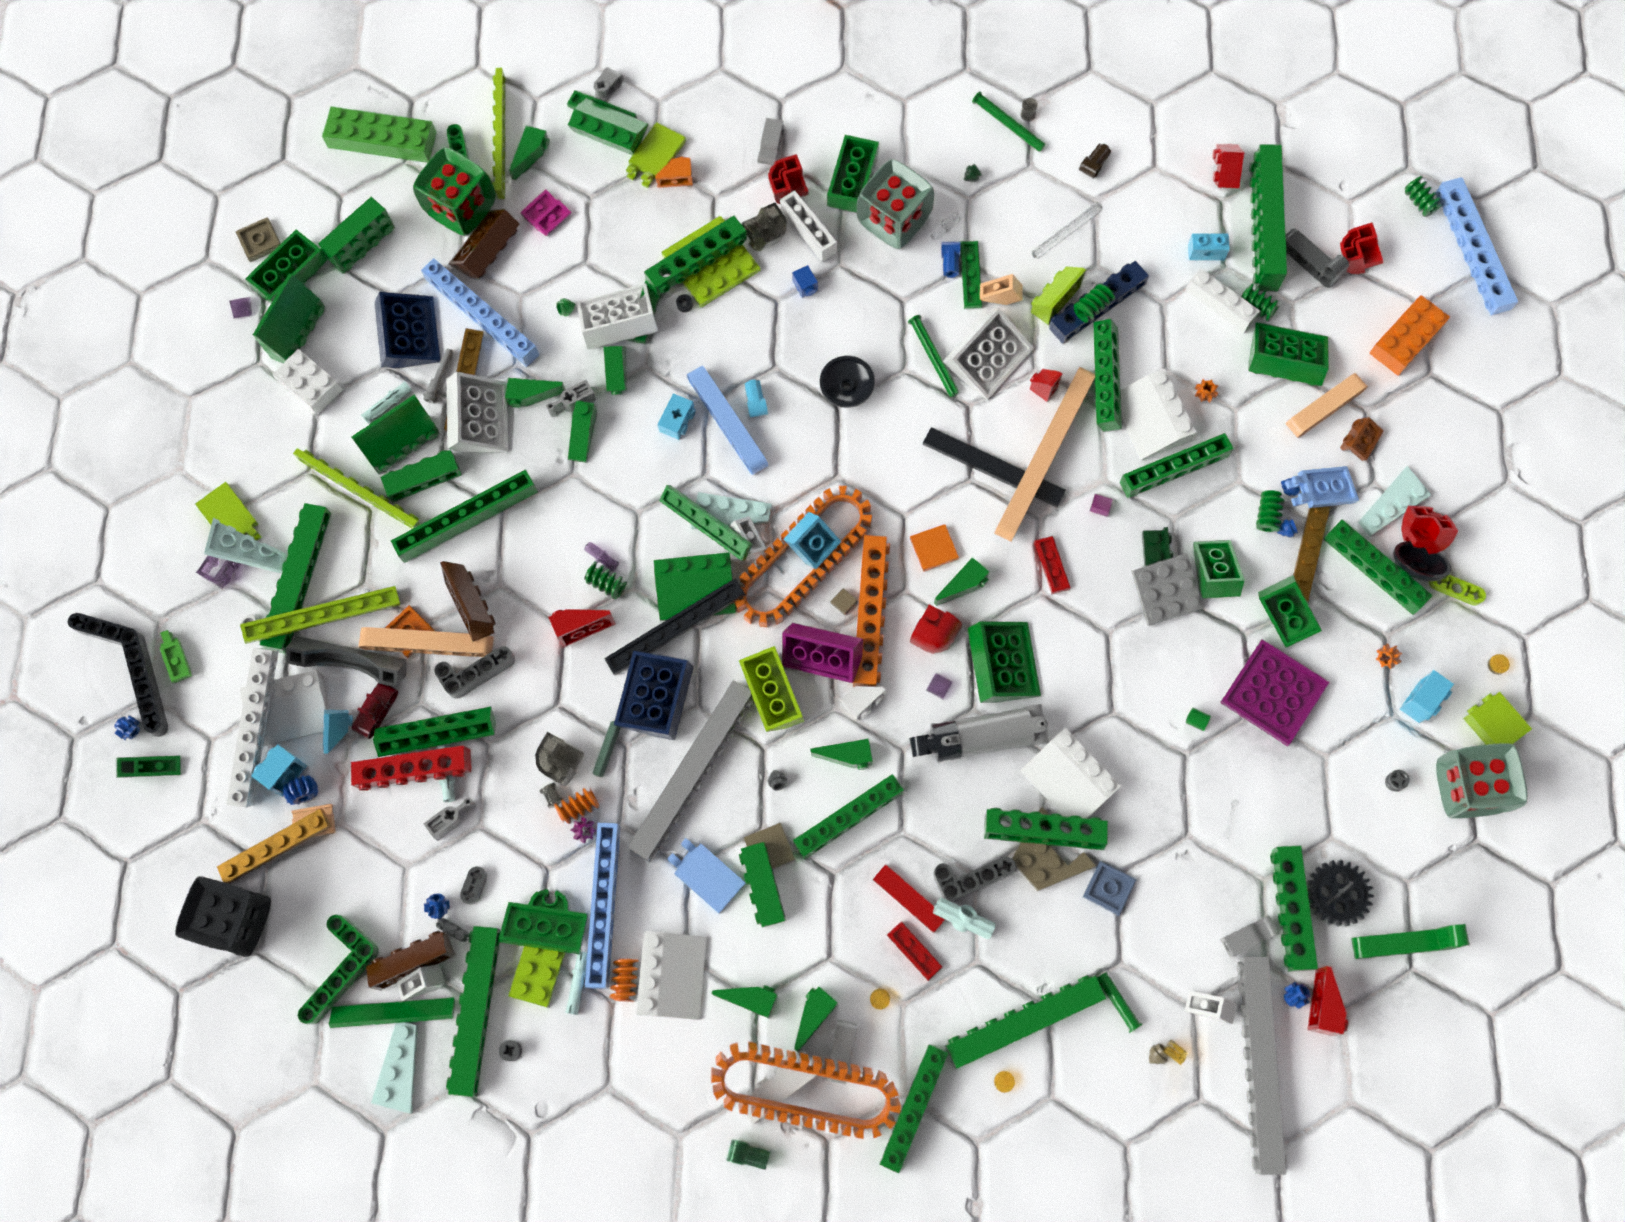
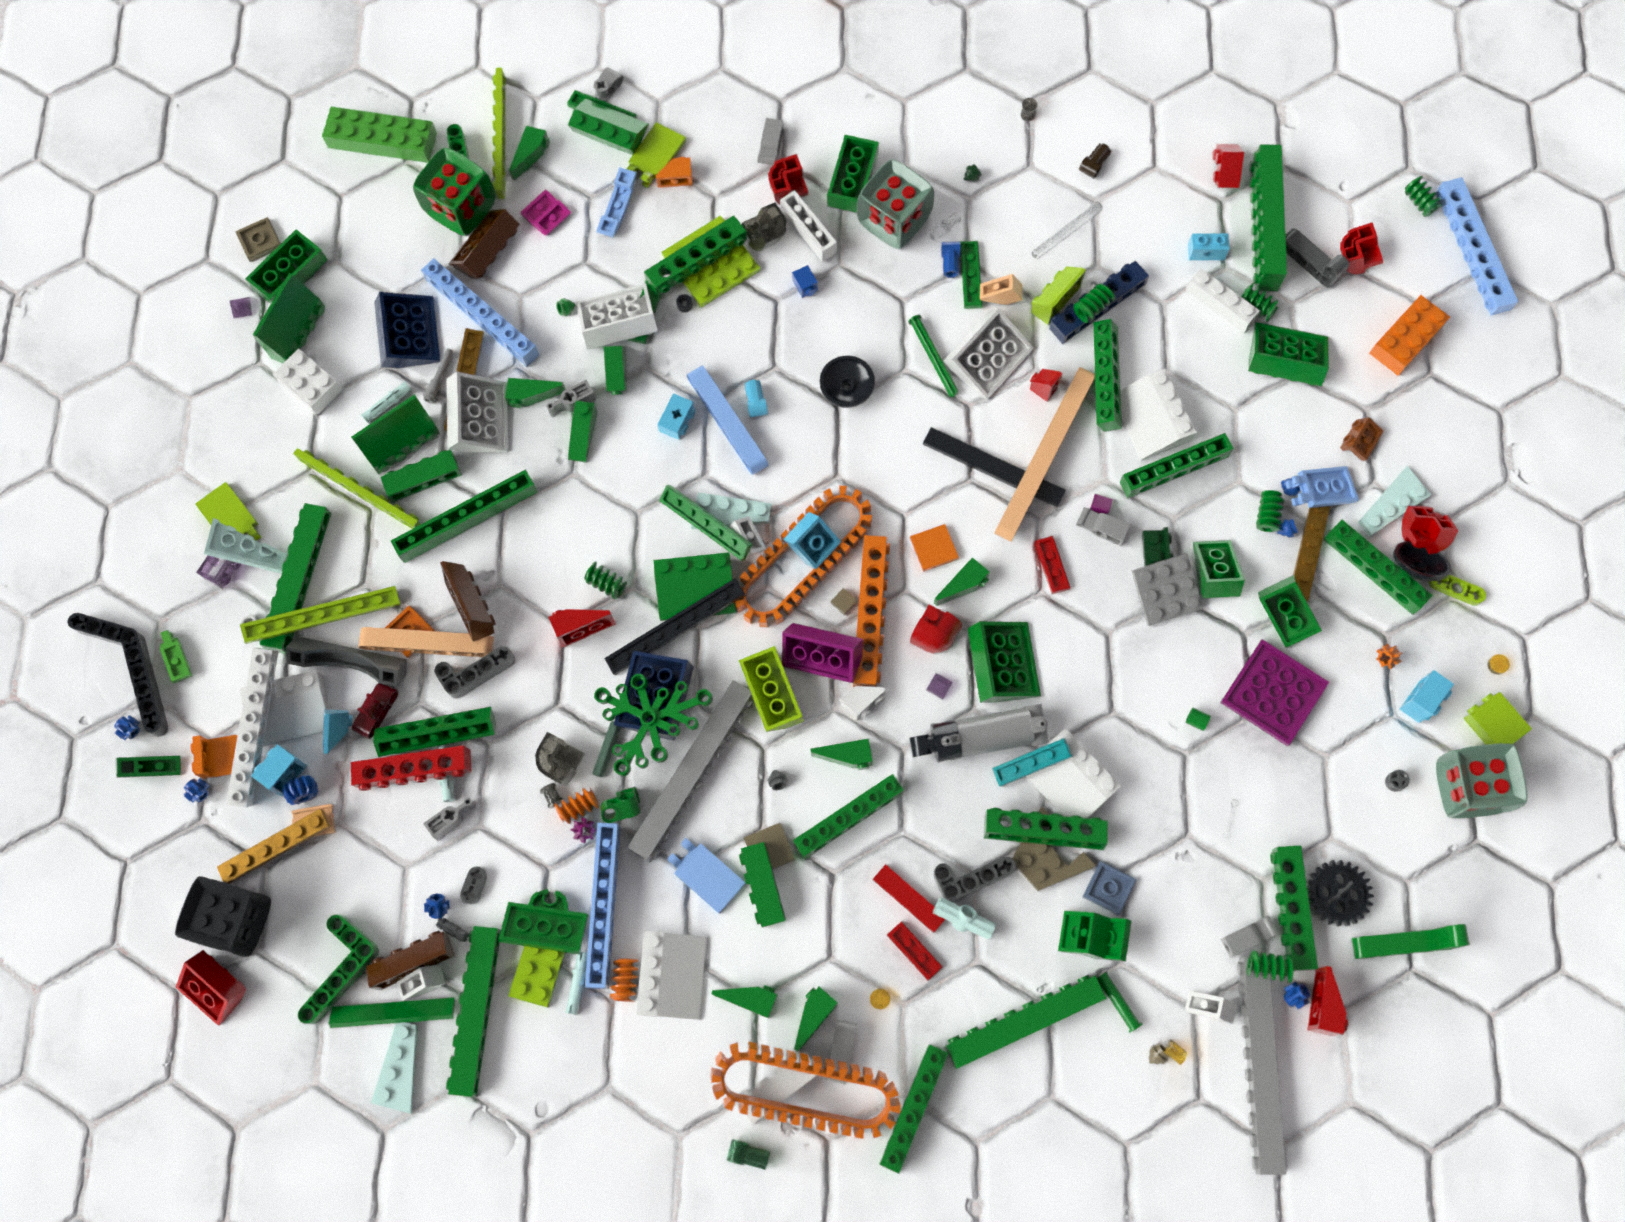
green brick [318,196,395,274] -> none
dark grey wheel [499,1040,522,1061] -> none
clear purple axle [584,542,619,572] -> none
green axle [972,91,1045,152] -> none
clear yellow tile [993,1071,1015,1093] -> none
orange gear [1195,379,1218,403] -> none
light nougat beam [1286,373,1368,438] -> none
none -> red slope [175,950,247,1026]
none -> blue gear [183,778,210,803]
none -> orange bracket [190,735,238,779]
none -> green plant [594,674,713,776]
none -> light blue slope [596,167,637,238]
none -> green piece [600,786,640,823]
none -> teal tile [992,738,1073,787]
none -> green bracket [1058,911,1132,962]
none -> light grey piece [1076,507,1130,546]
none -> green piece [1246,951,1294,983]

